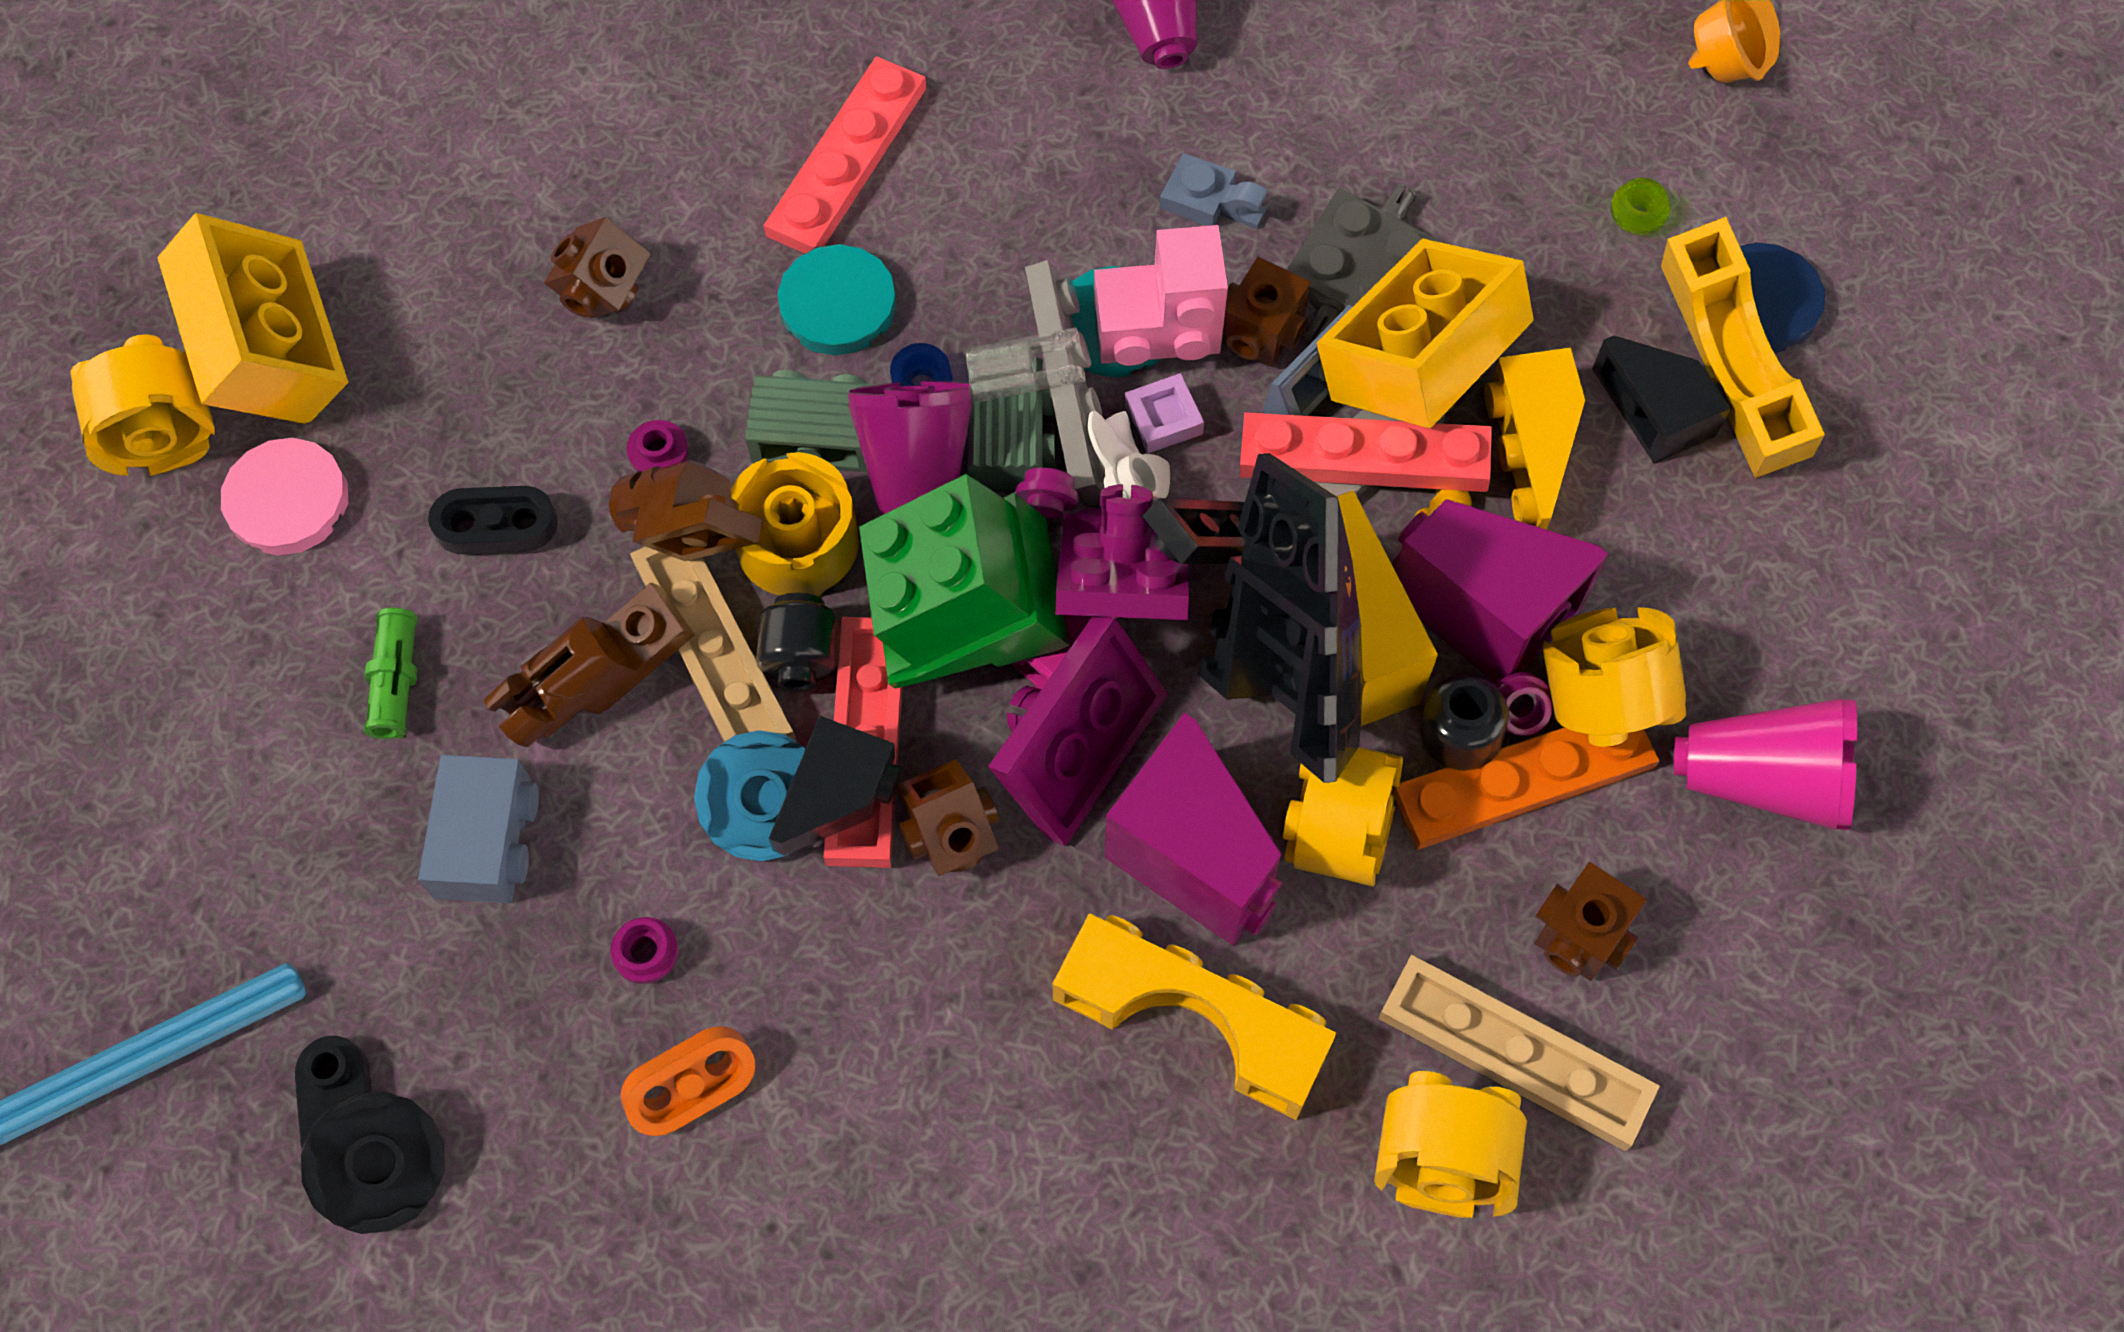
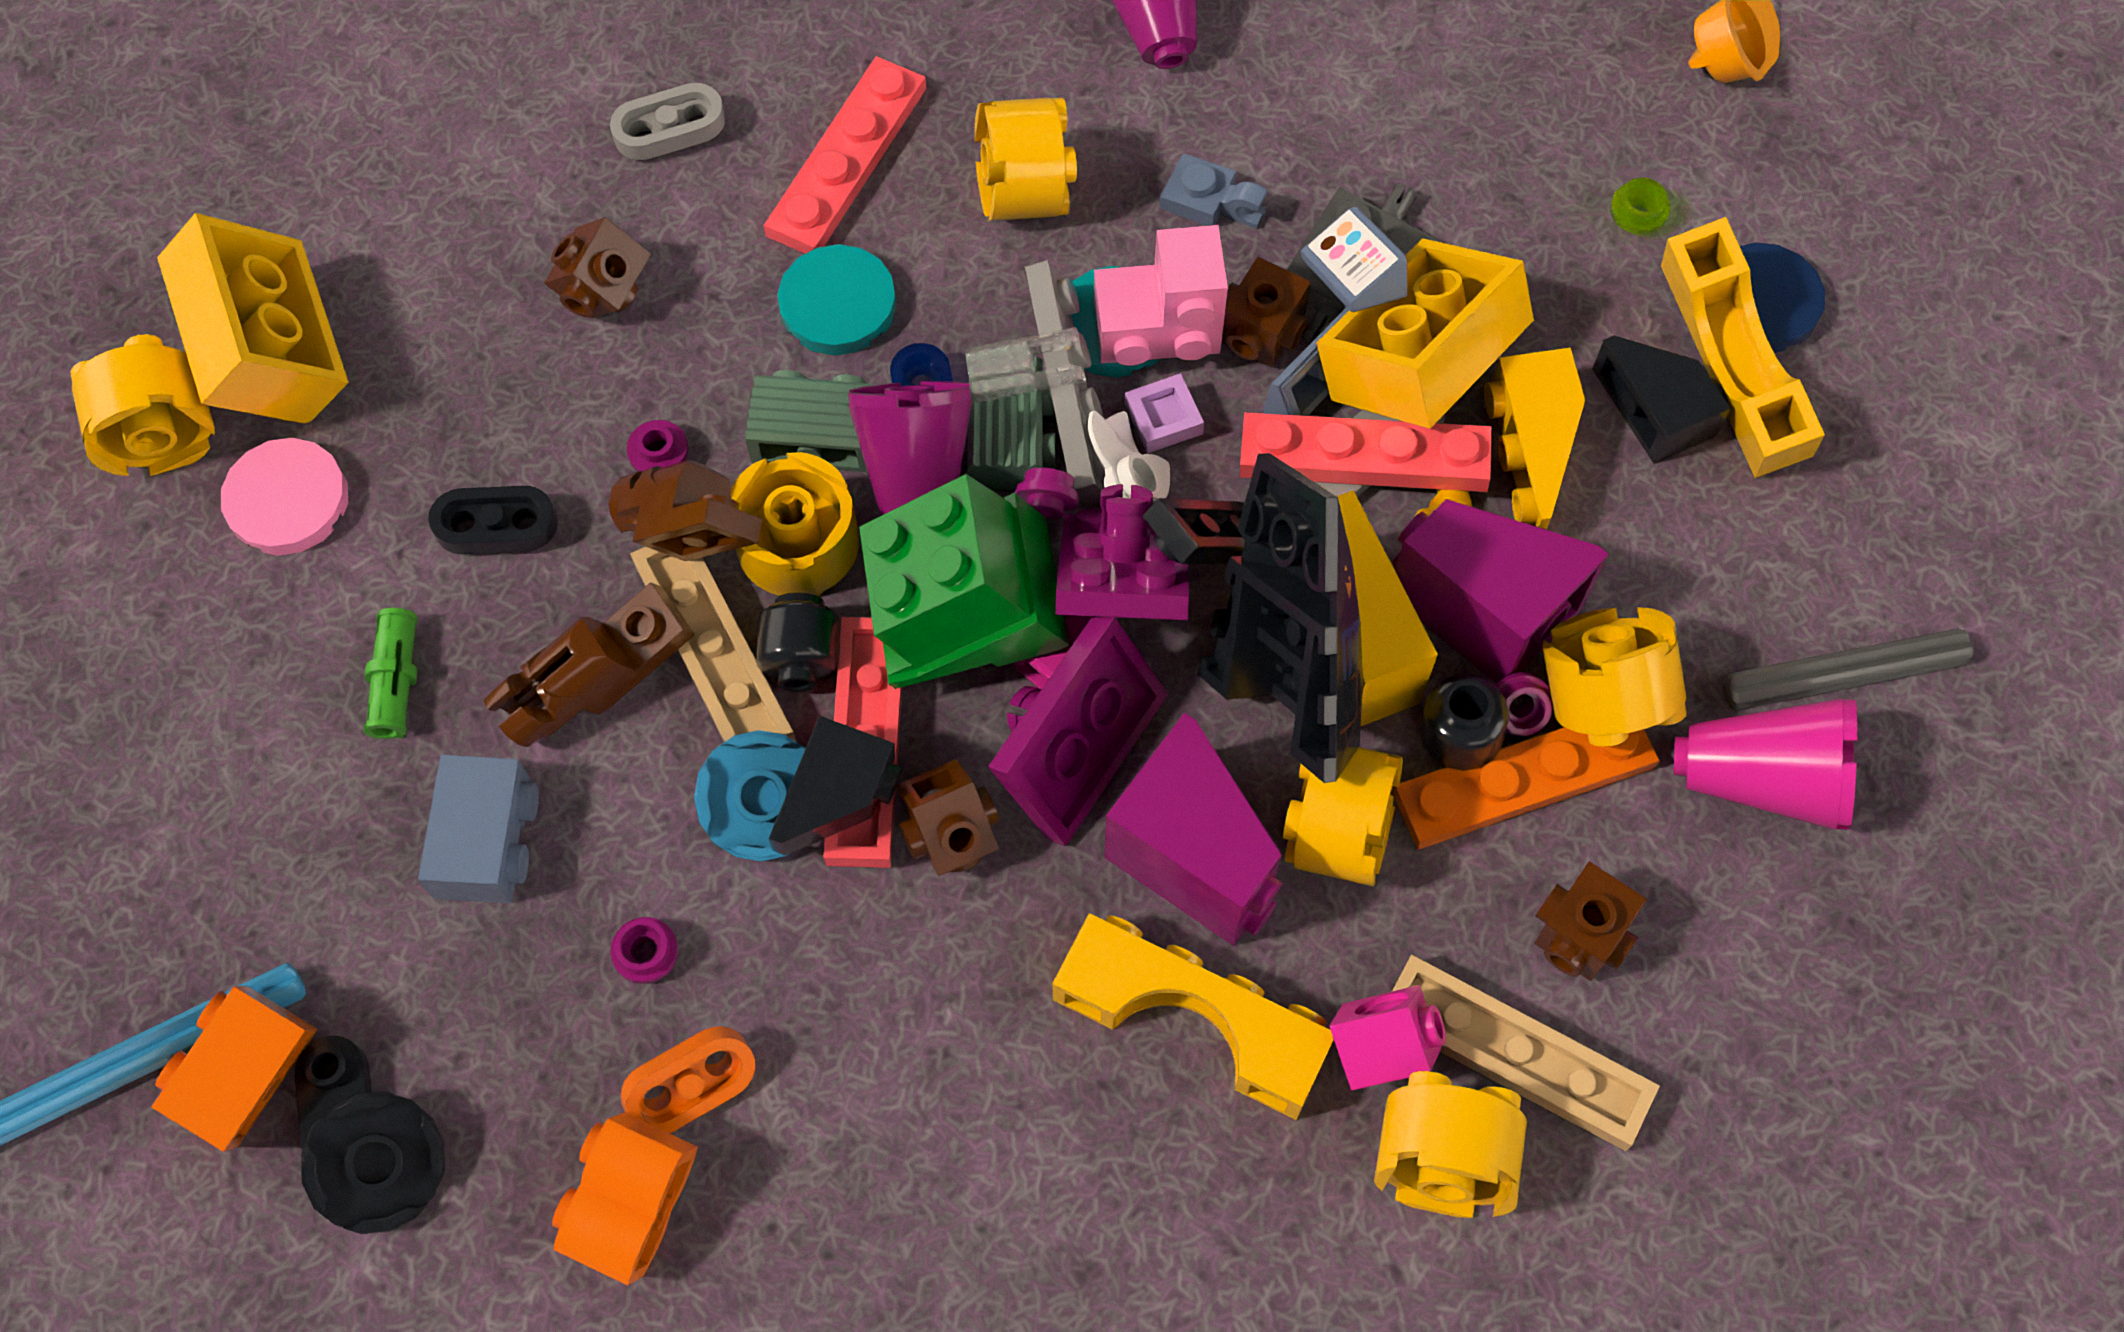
none -> orange brick [151,986,318,1152]
none -> orange brick [552,1112,698,1286]
none -> light grey plate [610,83,725,160]
none -> yellow brick [975,98,1077,221]
none -> slope [1301,207,1407,312]
none -> dark pink brick [1329,985,1446,1091]
none -> dark grey axle [1723,628,1974,710]

